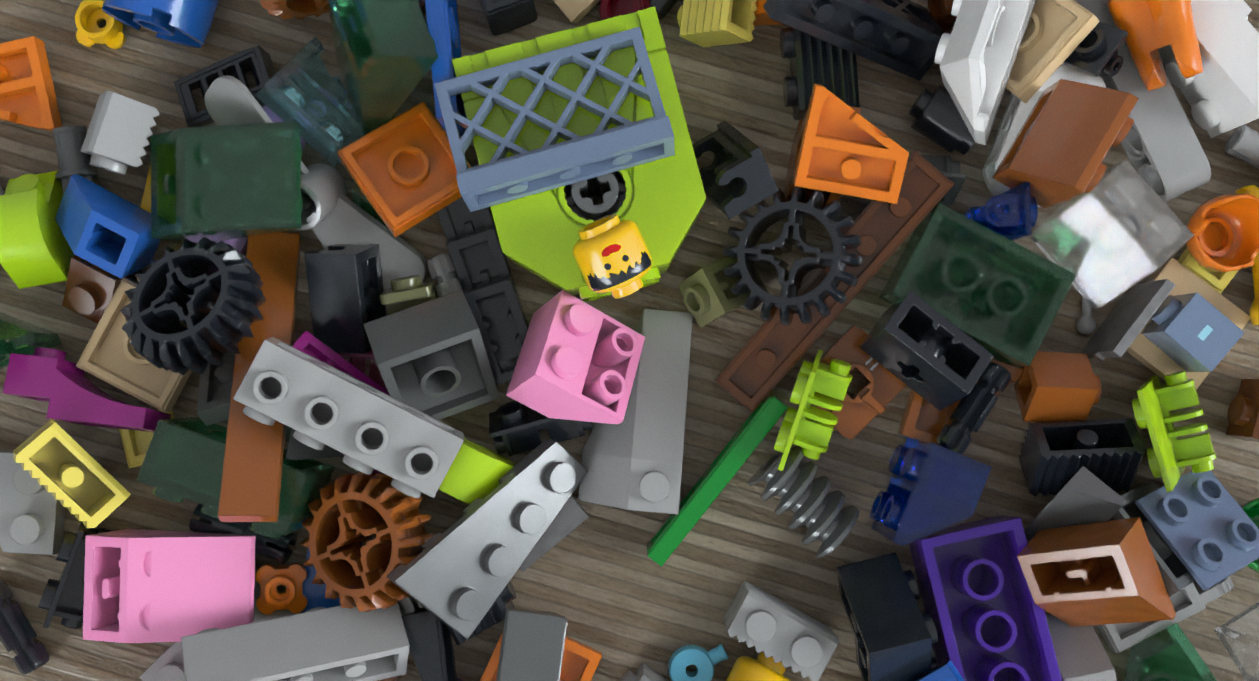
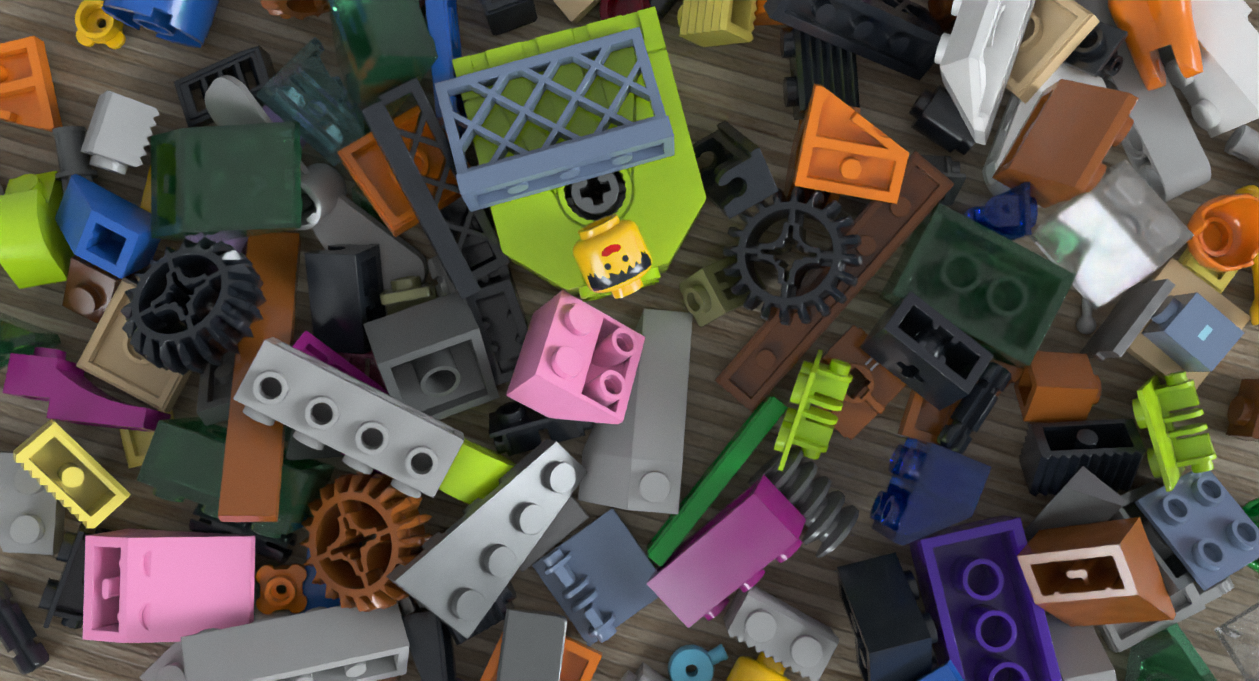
none -> black fence [357,76,510,300]
none -> sand blue hinge [532,508,658,646]
none -> magenta brick [646,475,806,628]

